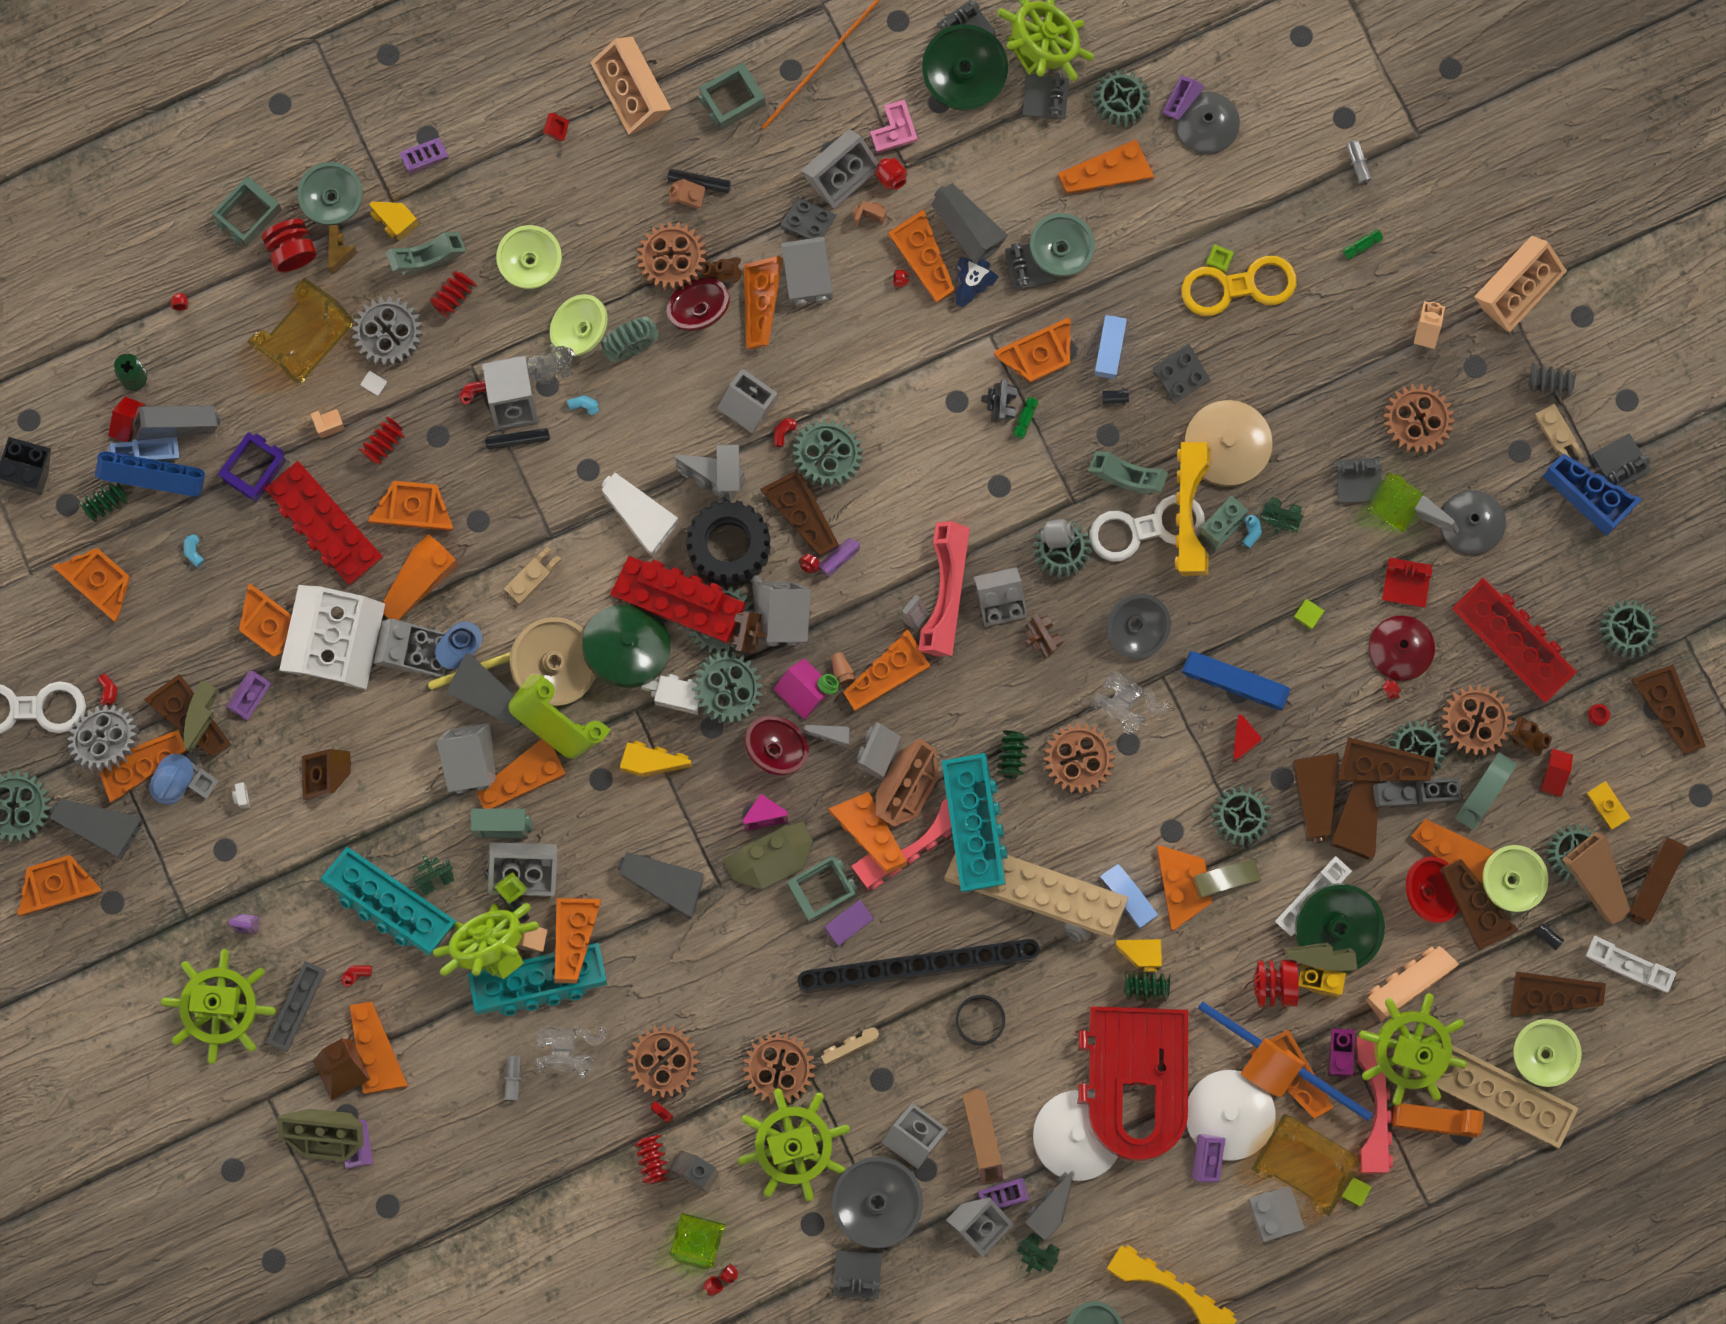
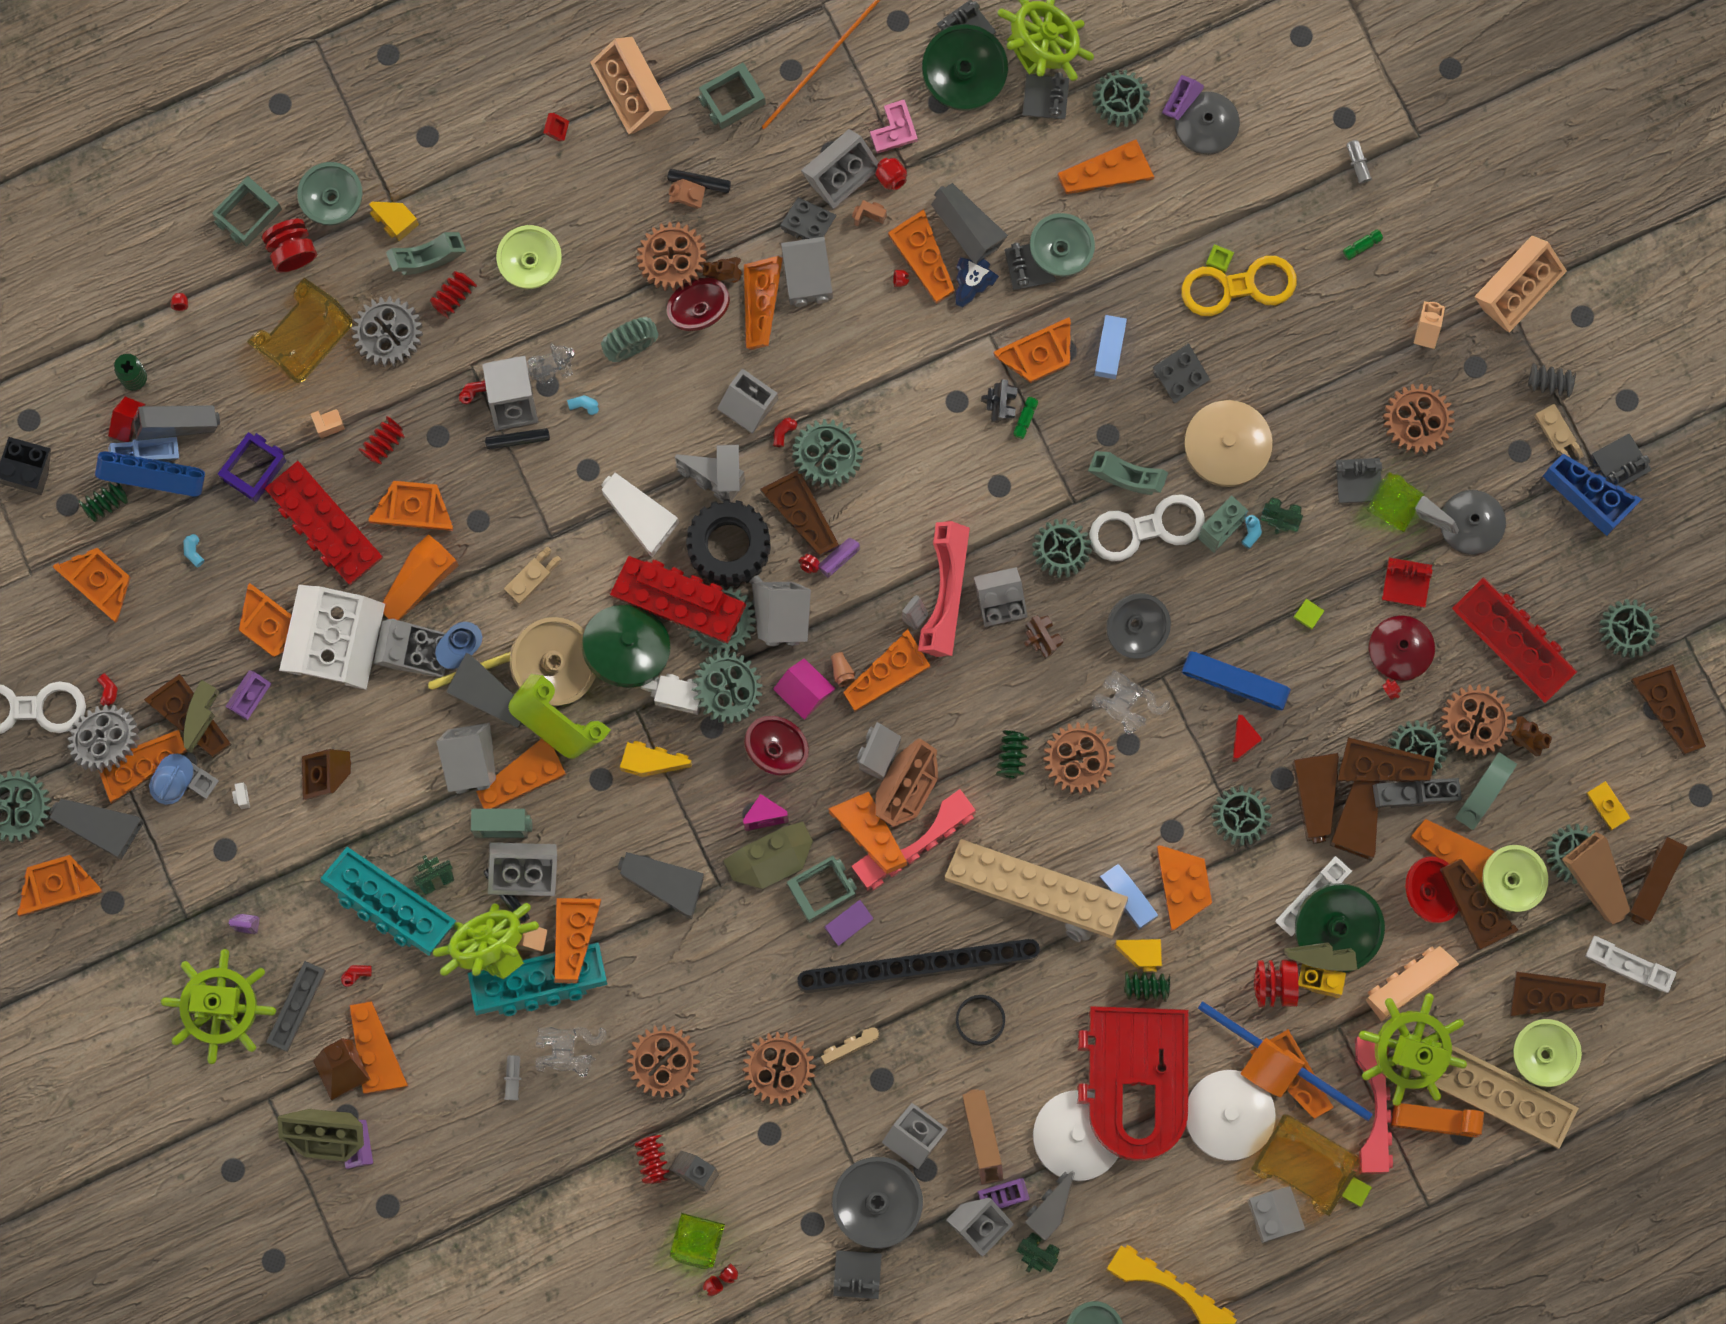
pearl gold slope [328,225,357,273] -> none
white sticker [360,371,387,395] -> none
medium lavender slope [399,138,448,176] -> none
lime tile [495,872,527,904] -> none
yellowish green dish [550,294,608,357] -> none
red tile [651,1101,674,1123] -> none
reddish brown hips [730,611,767,653] -> none
lime piece [737,1088,850,1202] -> none
light grey slope [805,725,850,747] -> none
bright green plate [817,674,839,695] -> none
teal plate [942,753,1008,893] -> none
light grey head [1041,519,1074,549] -> none
black pin [1102,388,1129,405] -> none
yellow arch [1175,442,1211,576] -> none
olive slope [1192,859,1261,900] -> none
medium lavender slope [1192,1134,1226,1182] -> none
magenta slope [1328,1028,1355,1078] -> none
black pin [1534,923,1564,951] -> none
red slope [1540,749,1573,797] -> none
red plate [1588,704,1610,726] -> none

